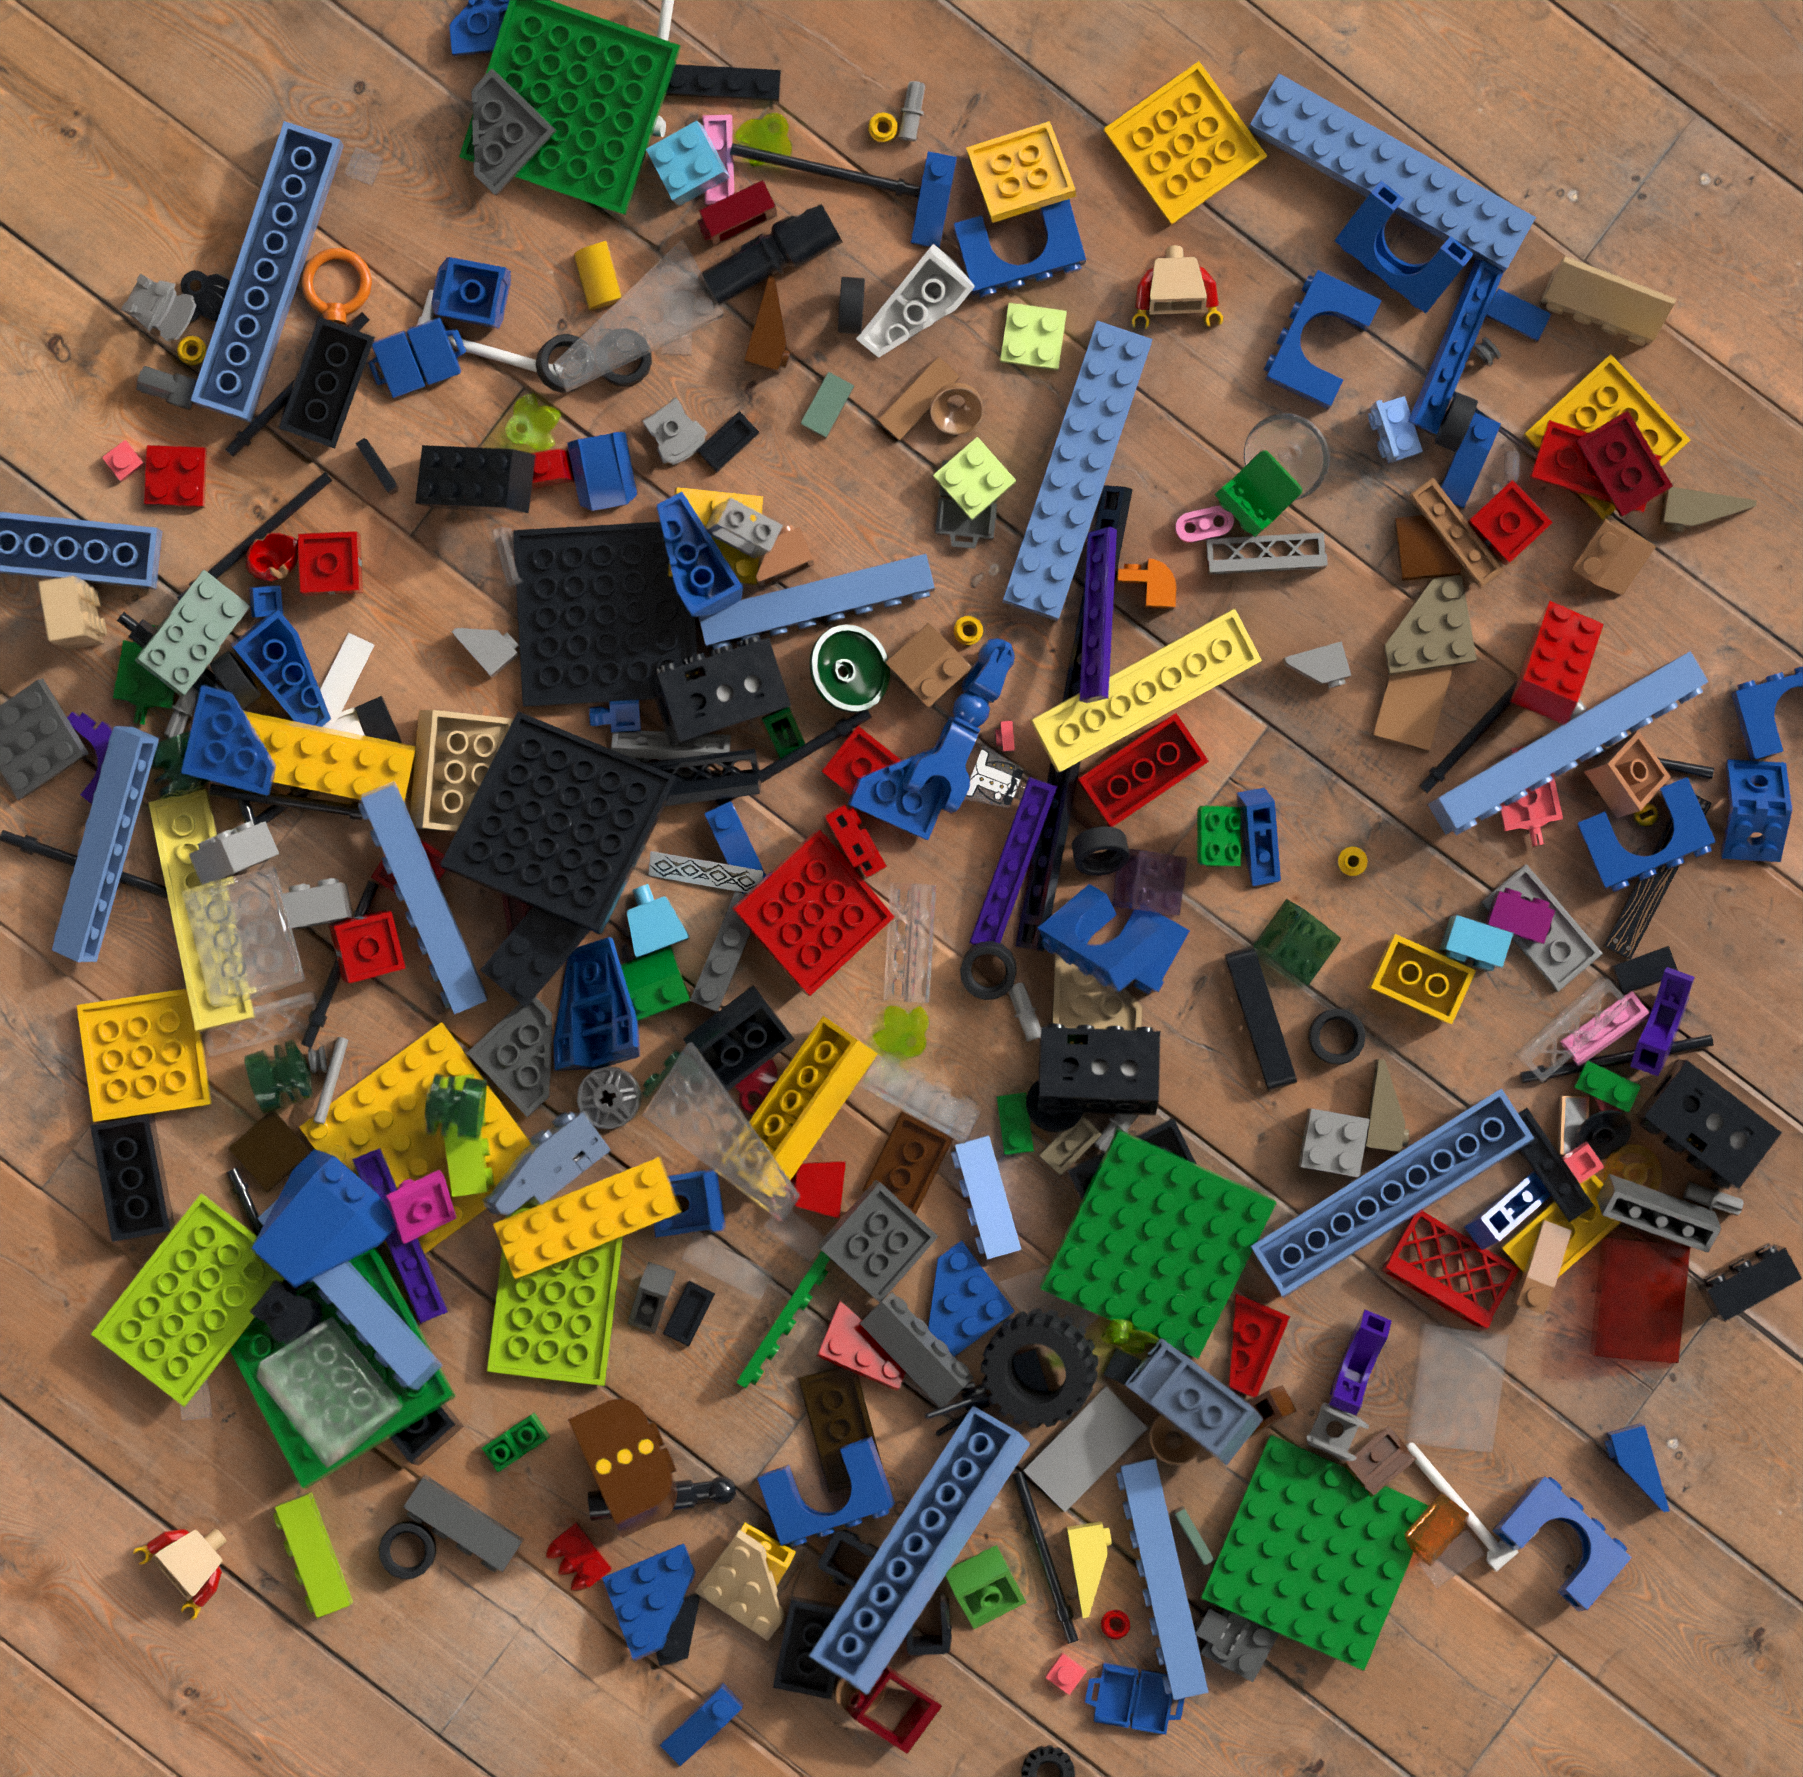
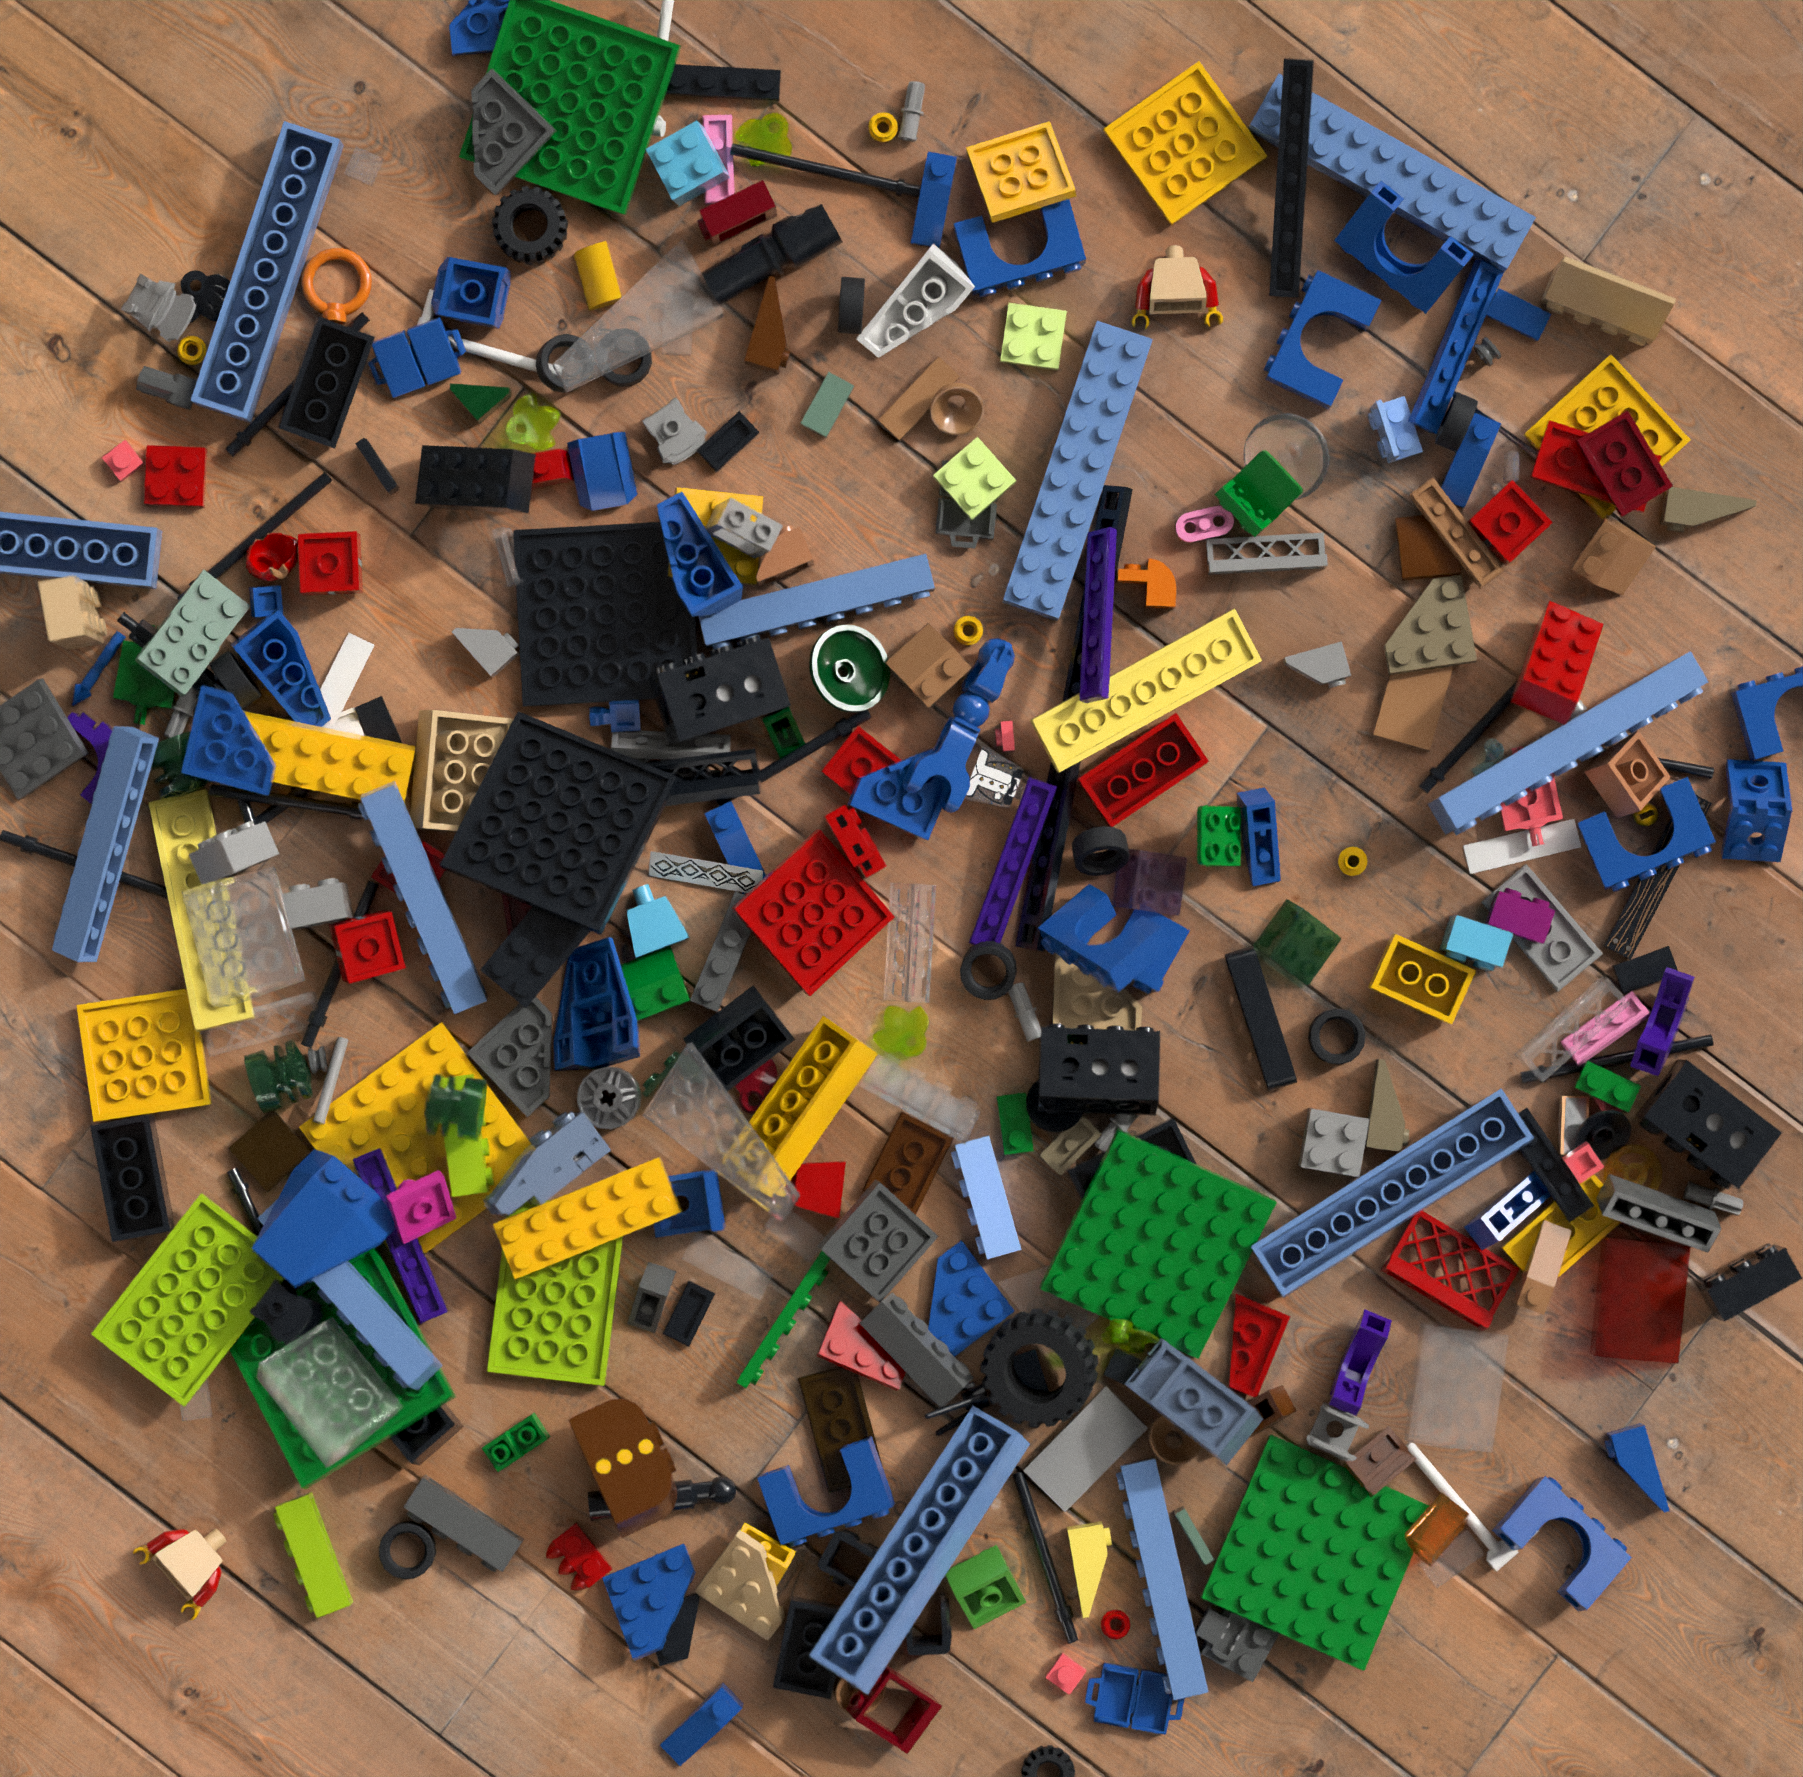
none -> blue piece [72,630,126,706]
none -> dark green slope [450,383,512,424]
none -> black tyre [492,186,568,265]
none -> black plate [1269,58,1314,298]
none -> white sticker [1463,819,1581,874]
none -> clear light blue arm [1471,738,1505,776]

